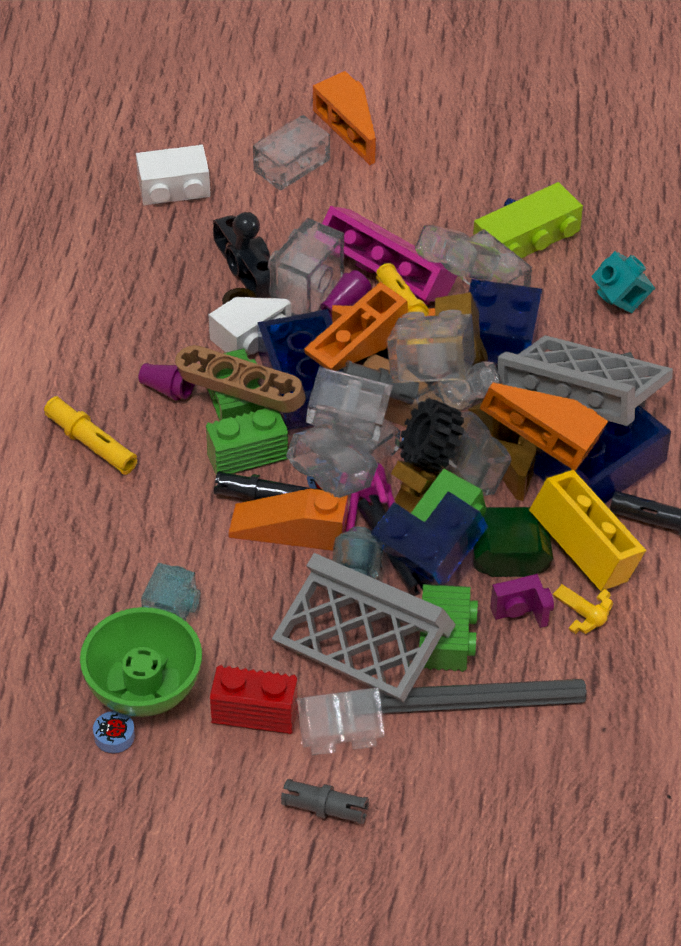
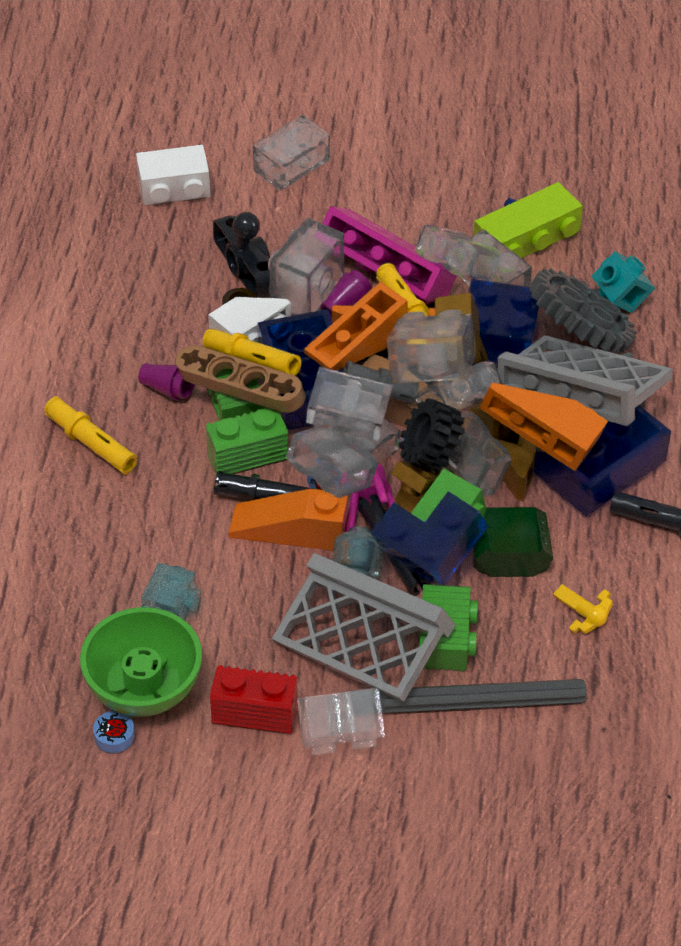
dark grey pin [281,779,369,824] -> none
orange slope [313,71,376,165] -> none
magenta bracket [490,574,554,628] -> none
yellow brick [529,469,647,591] -> none
none -> yellow pin [202,328,301,376]
none -> dark grey gear [529,268,637,354]

